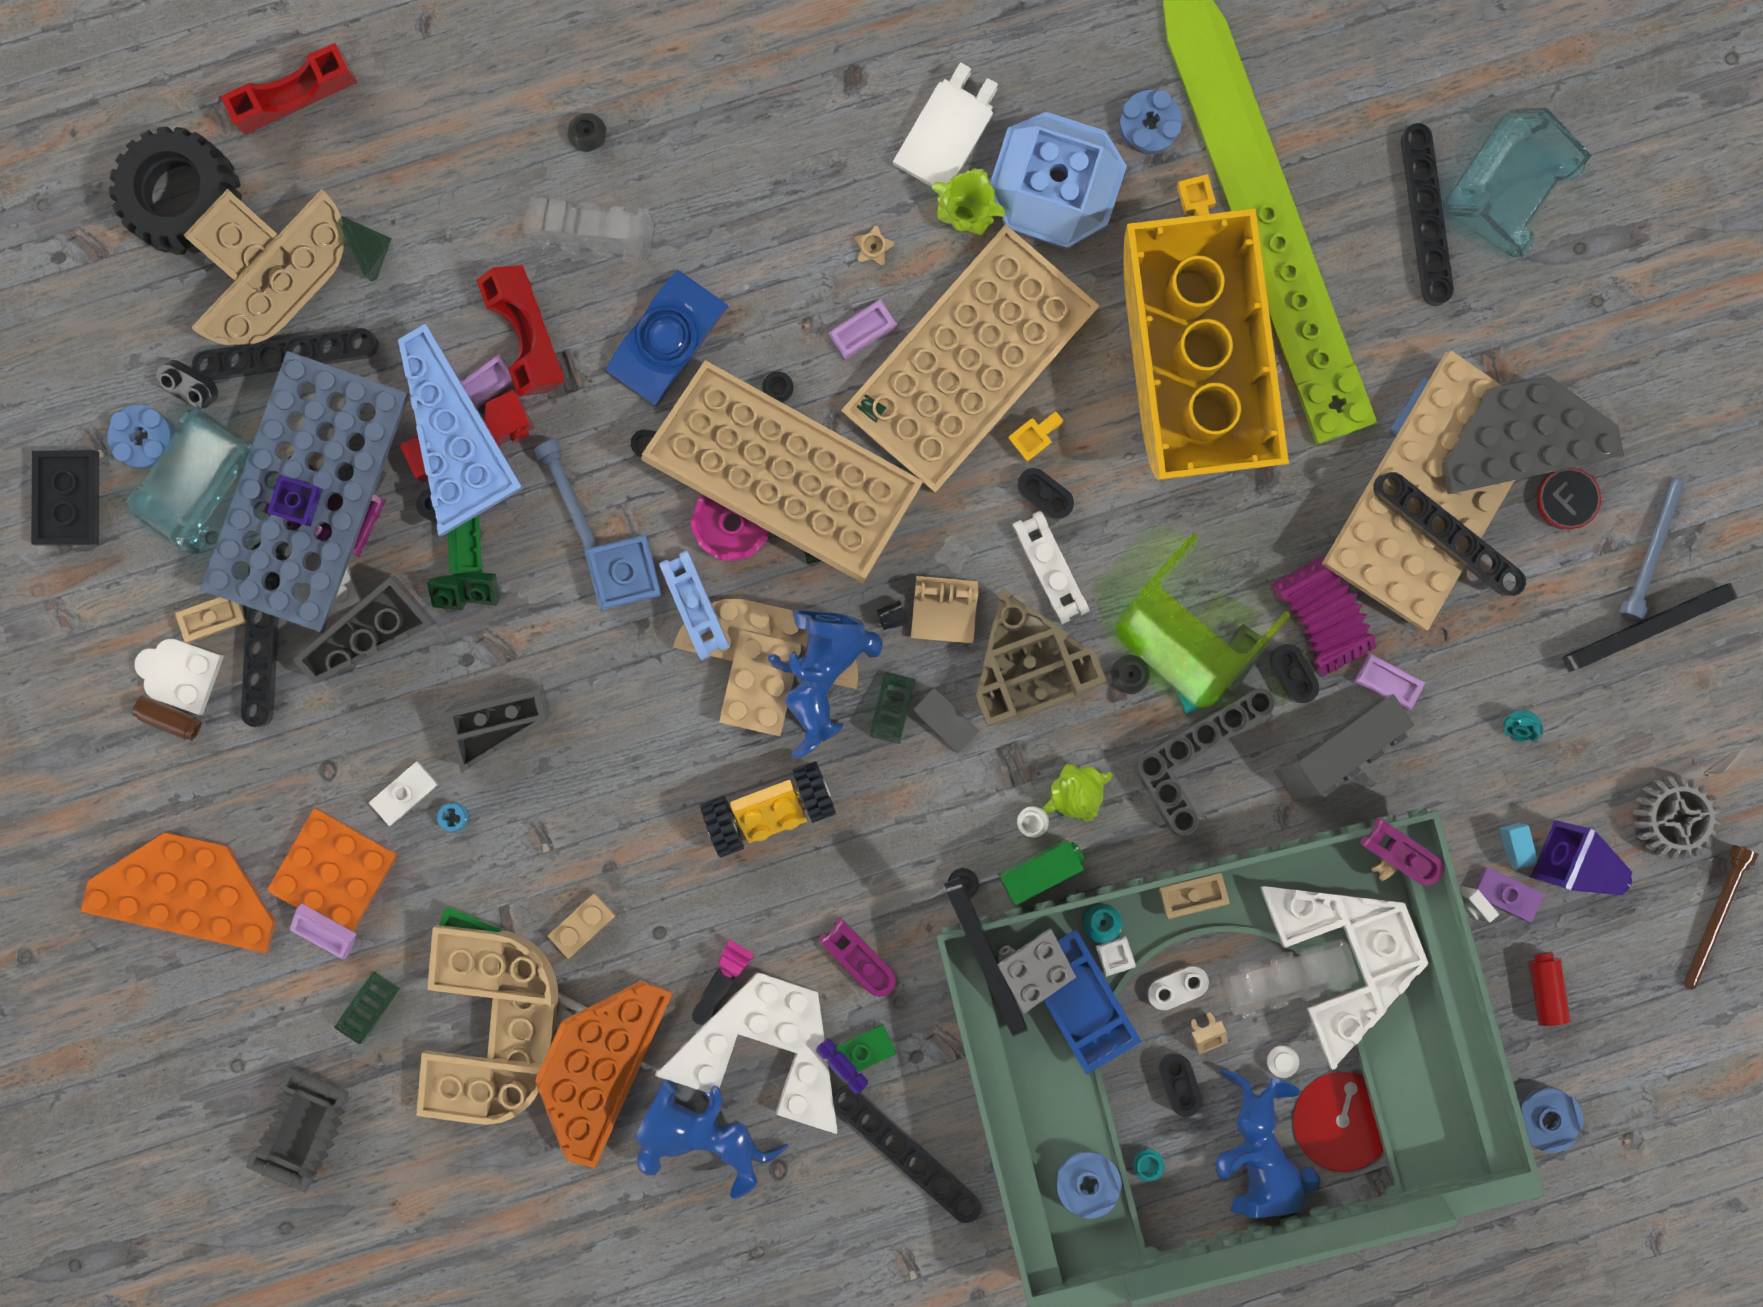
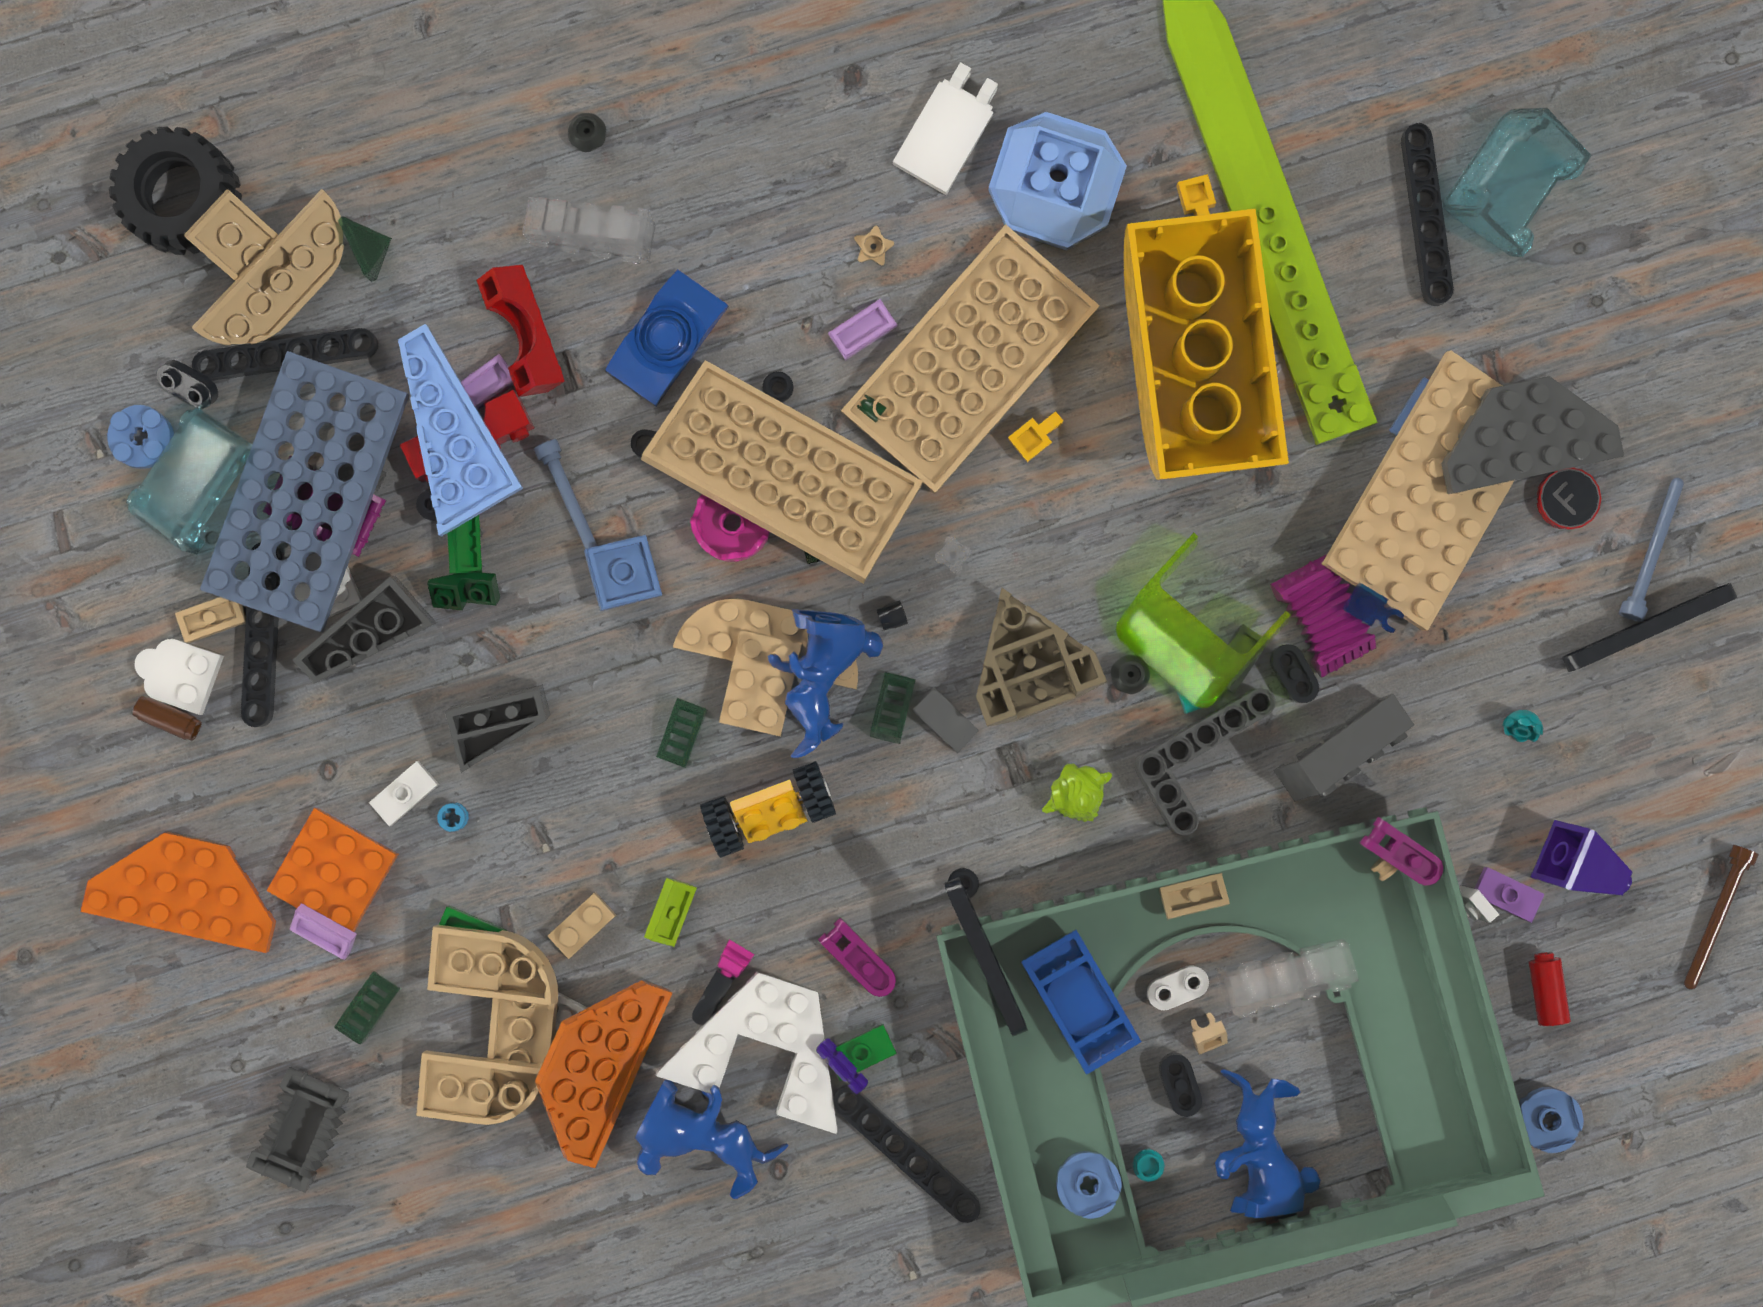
black plate [31,450,99,546] -> none
red arch [221,43,357,135] -> none
dark purple piece [267,475,323,527] -> none
light blue plate [659,550,730,660] -> none
tan hinge [911,576,979,644] -> none
lime hair [931,168,1005,235] -> none
green brick [997,838,1085,906] -> none
light grey hinge [997,928,1076,1014] -> none
white plate [1012,511,1090,625] -> none
black plate [1017,468,1074,520] -> none
white plate [1017,806,1049,838] -> none
teal plate [1083,903,1123,944] -> none
white tile [1095,936,1136,977] -> none
medium blue plate [1119,90,1182,155] -> none
white wing [1260,886,1429,1070] -> none
white plate [1267,1045,1299,1078] -> none
red piece [1293,1072,1383,1172] -> none
lavender tile [1353,653,1425,711] -> none
black beam [1373,472,1526,596] -> none
medium azure piece [1499,823,1537,870] -> none
light grey gear [1632,775,1723,860] -> none
none -> lime plate [644,877,697,947]
none -> clear green slope [656,698,708,768]
none -> clear blue plate [1342,582,1404,633]

